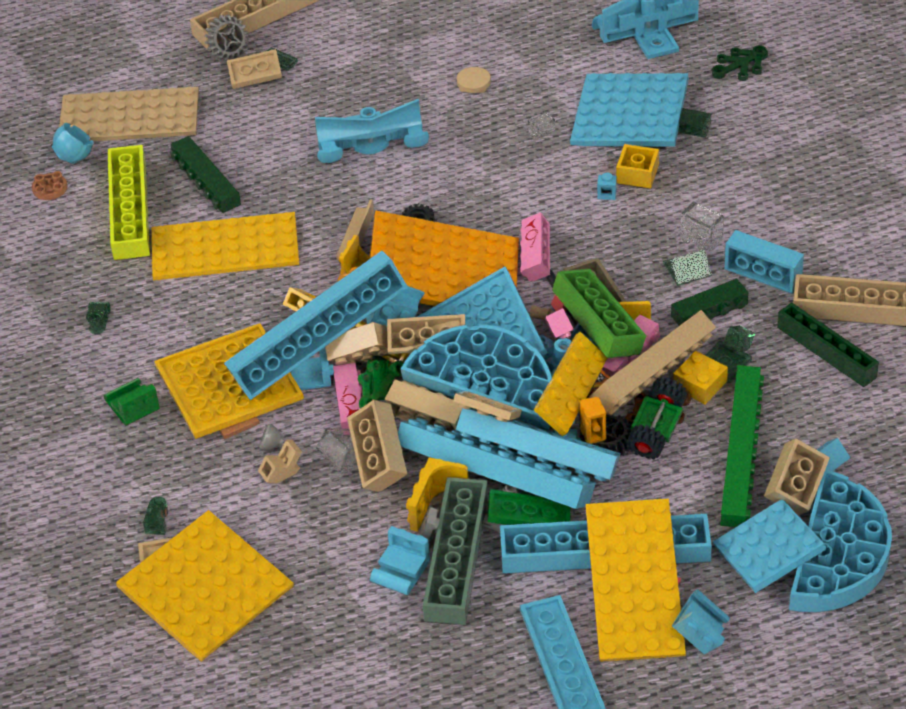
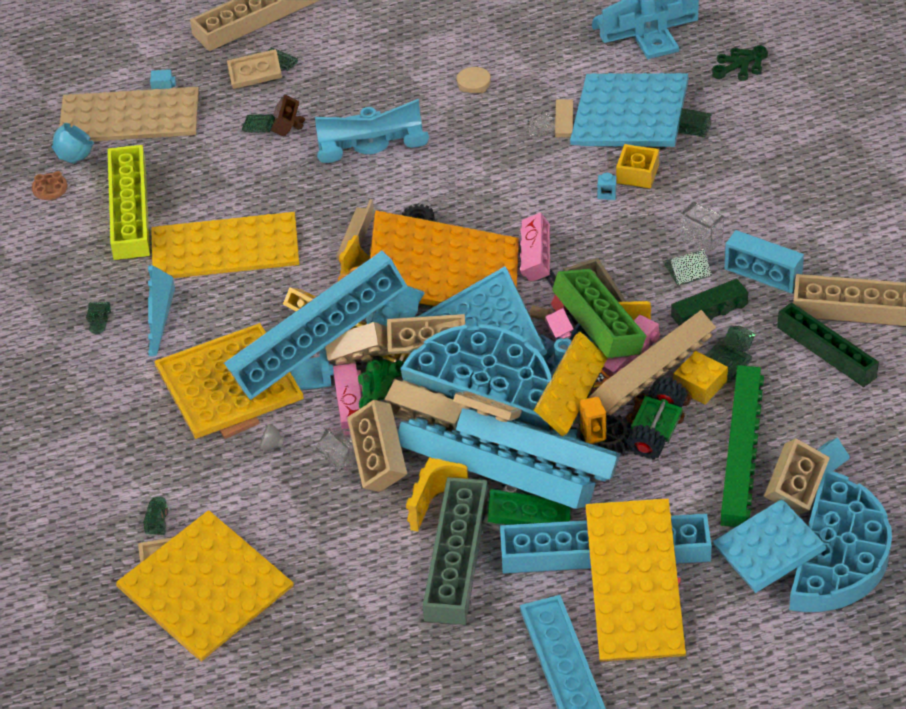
green piece [103,378,160,426] -> none
dark green brick [170,136,241,213] -> none
light grey gear [204,15,249,60] -> none
tan brick [258,440,302,483] -> none
medium azure piece [370,526,430,595] -> none
light grey plate [419,507,440,542] -> none
medium azure piece [672,589,730,654] -> none
none -> medium azure wedge [148,265,175,356]
none -> medium azure brick [150,70,176,90]
none -> clear green tile [241,114,276,133]
none -> reddish brown brick [269,94,305,136]
none -> tan tile [555,99,573,137]

